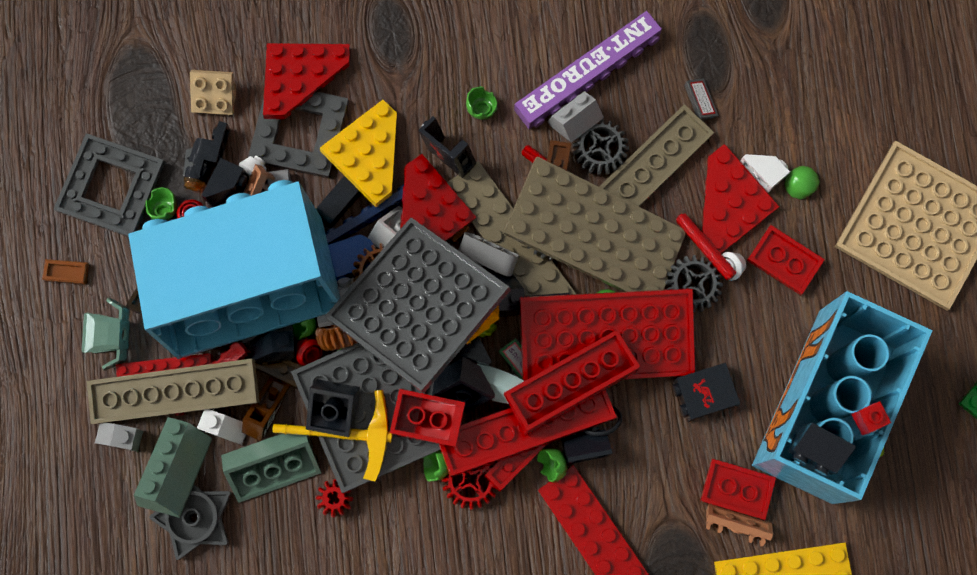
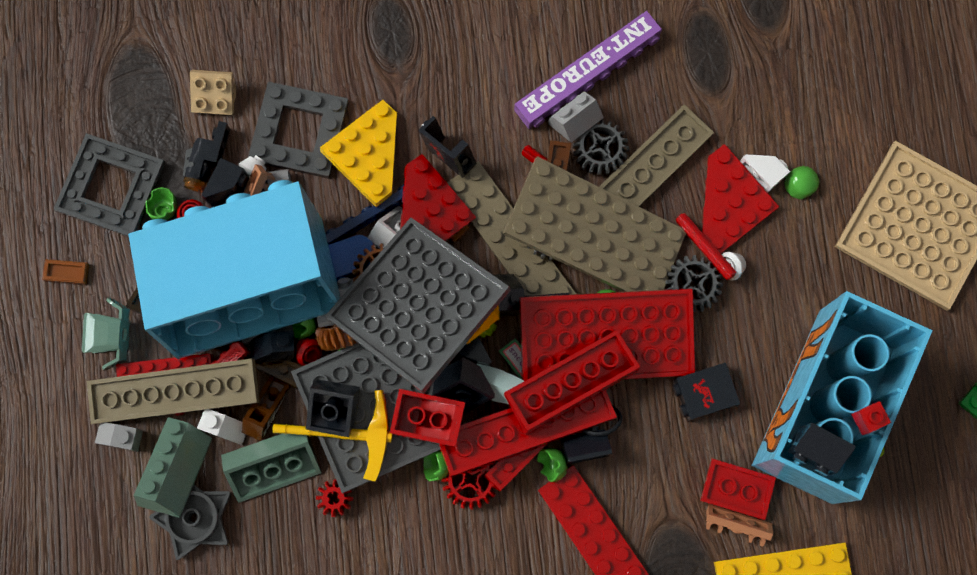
red plate [263,43,350,119] -> none
black beam [316,176,362,228] -> none
light grey beam [458,232,519,276] -> none
bright green hair [466,86,498,120] -> none
slope [684,78,719,121] -> none
red plate [747,225,825,295] -> none

